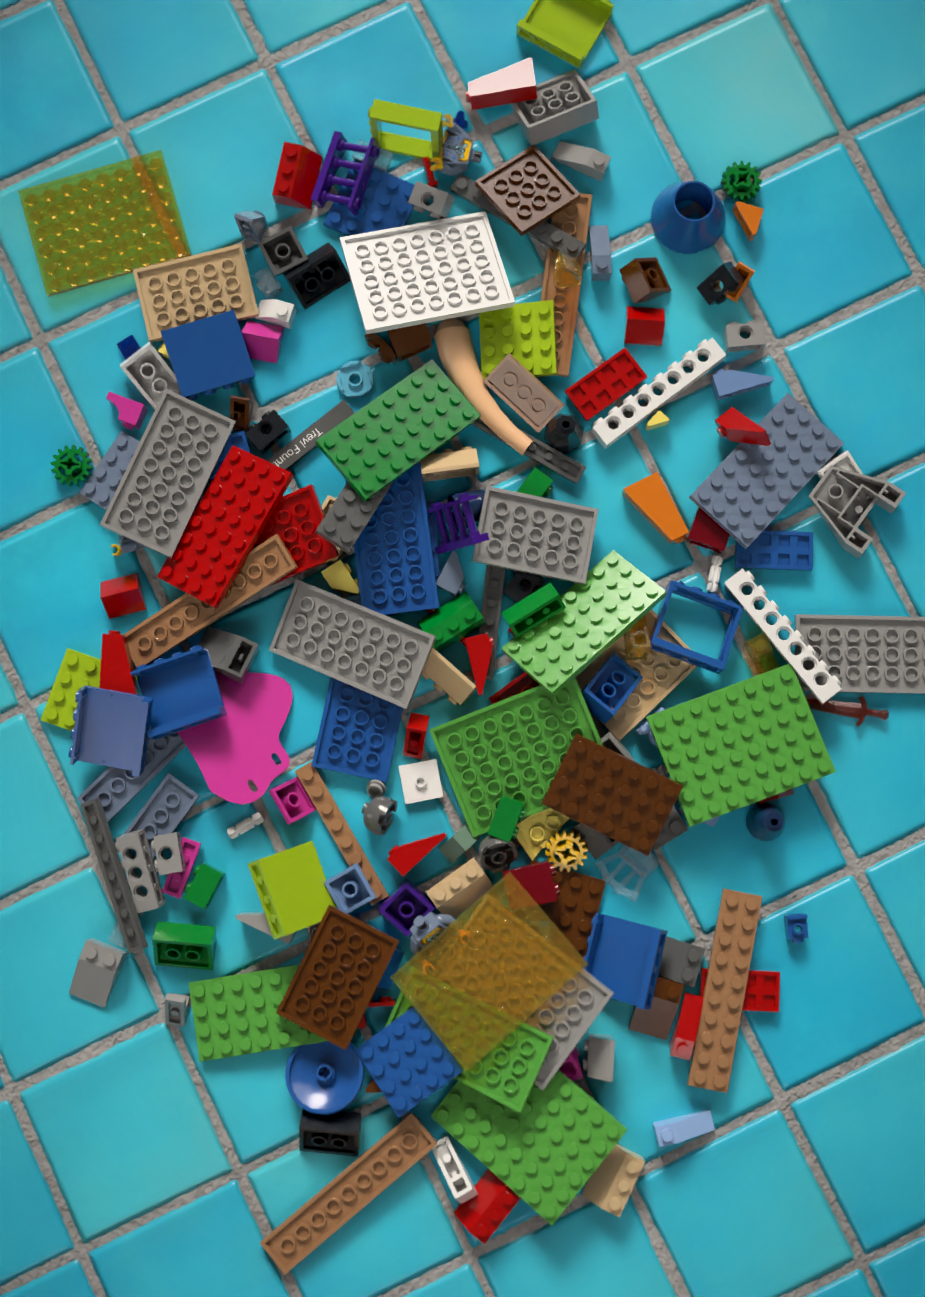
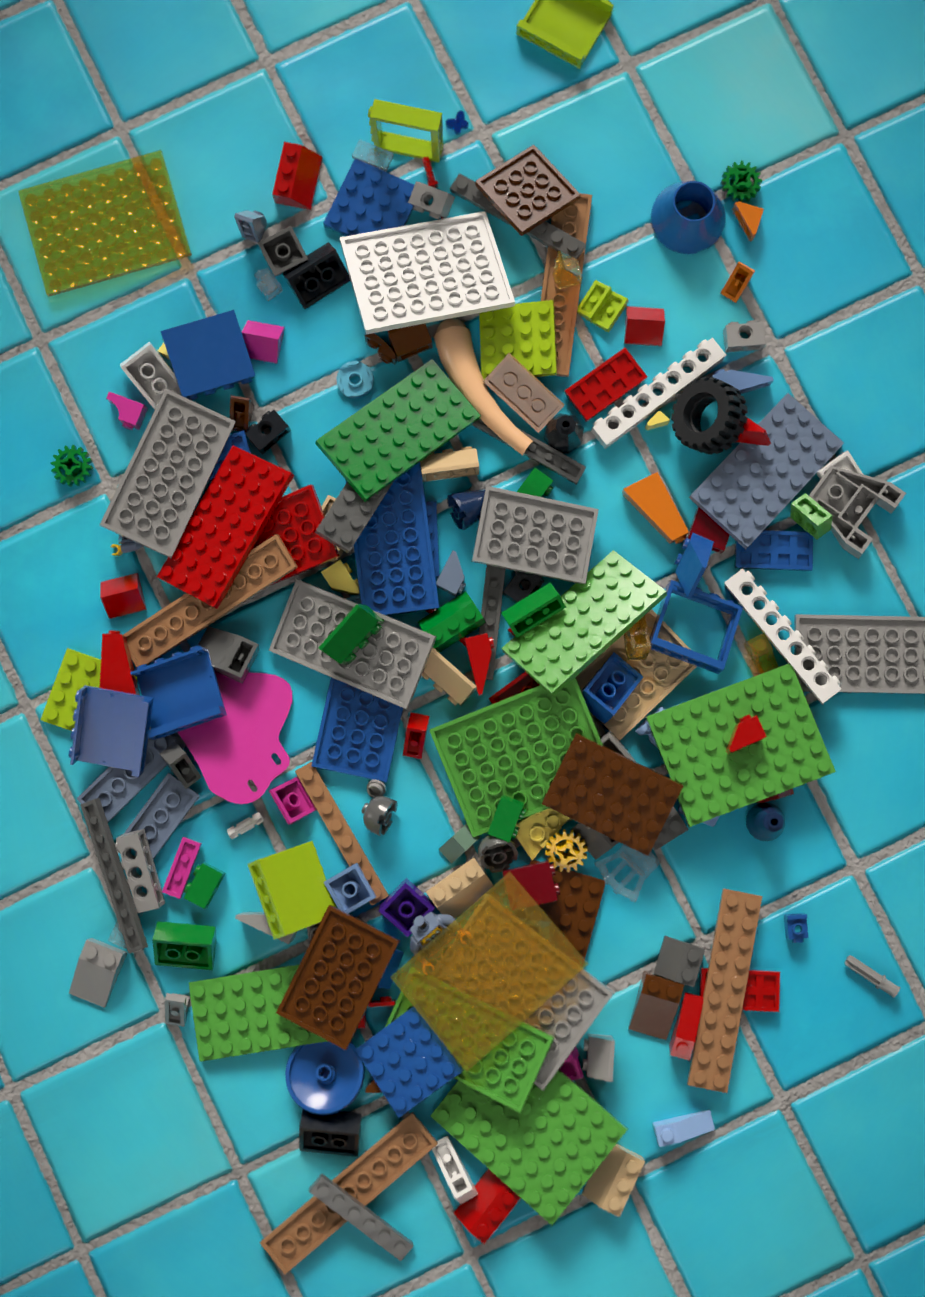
sand blue plate [79,431,140,510] -> none
clear blue tile [117,335,140,359] -> none
tan plate [133,244,259,343] -> none
light grey brick [151,832,186,875] -> none
white slope [255,299,296,329] -> none
dark grey tile [266,400,355,470] -> none
dark purple fence [311,131,380,216] -> none
red slope [387,832,447,876] -> none
white plate [398,759,444,804] -> none
dark purple fence [427,492,489,555] -> none
torso [430,114,483,176] -> none
slope [465,58,538,110] -> none
light grey slope [510,70,599,146] -> none
light grey slope [551,141,611,182] -> none
blue panel [582,913,668,1009] -> none
sand blue slope [589,225,612,281] -> none
reddish brown slope [619,257,672,303] -> none
black brick [696,262,744,306] -> none
white axle [706,555,723,593] -> none
clear red sword [806,695,889,727] -> none
none -> dark grey slope [159,742,201,789]
none -> dark grey plate [309,1173,414,1261]
none -> green slope [318,604,384,664]
none -> lime slope [577,280,629,332]
none -> black tyre [671,377,748,455]
none -> blue slope [674,533,714,599]
none -> red slope [726,714,767,755]
none -> bright green brick [790,493,832,540]
none -> light grey axle [844,955,900,998]

